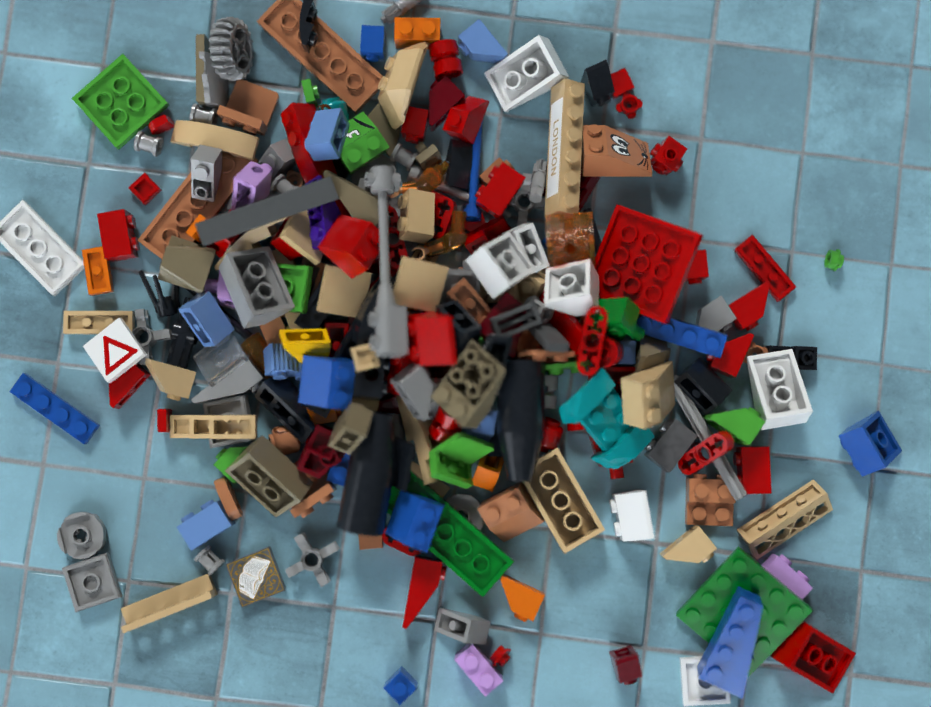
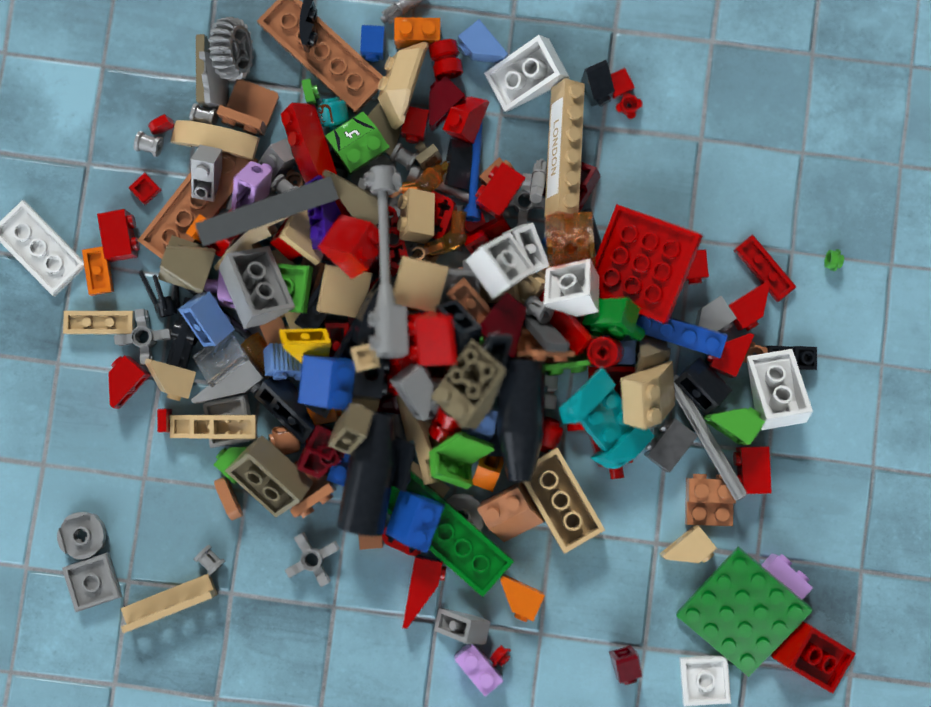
blue plate [9,373,100,444] -> none
bright green plate [72,54,170,150] -> none
white tile [83,318,147,383] -> none
medium blue brick [177,499,236,551] -> none
tile [225,546,287,608] -> none
medium blue brick [305,108,350,161] -> none
blue brick [384,666,418,705] -> none
dark grey tile [489,301,543,336] -> none
red beam [576,306,608,376] -> none
nougat slope [581,124,652,177] -> none
white slope [609,489,655,541] -> none
red brick [650,136,688,176] -> none
red beam [678,431,734,475] -> none
wedge [697,586,763,699] -> none
tan fence [737,479,833,560] -> none
blue slope [839,411,902,477] -> none

